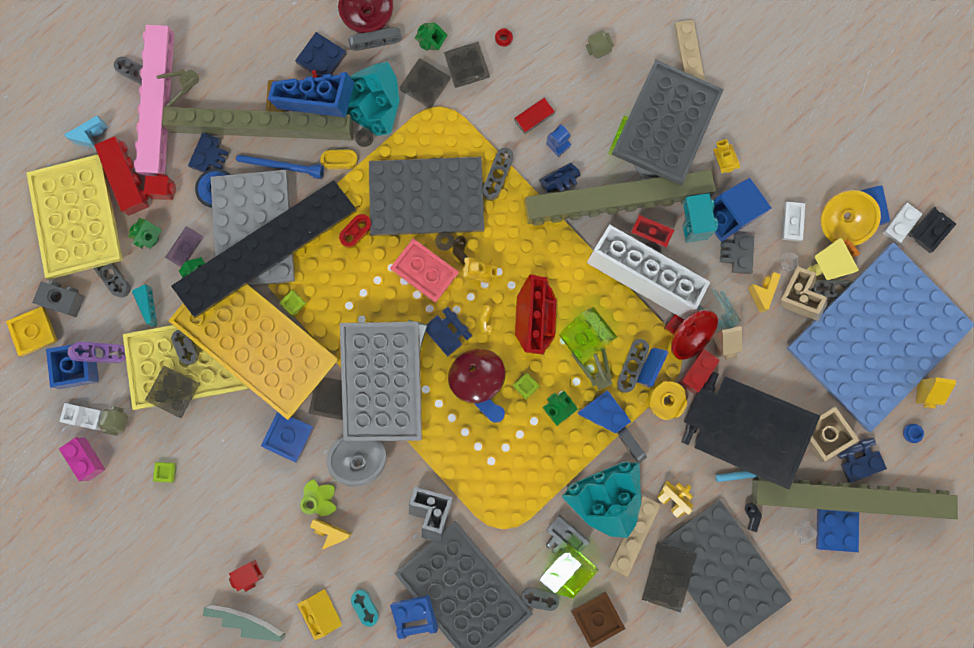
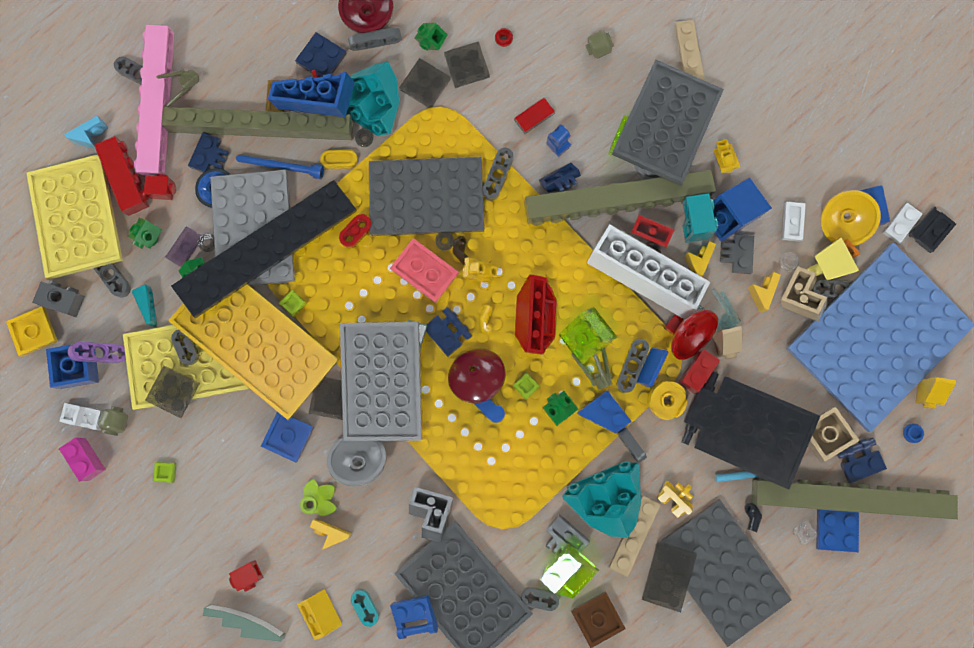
none -> clear smoke plate [197,233,215,252]
none -> yellow slope [684,241,716,277]

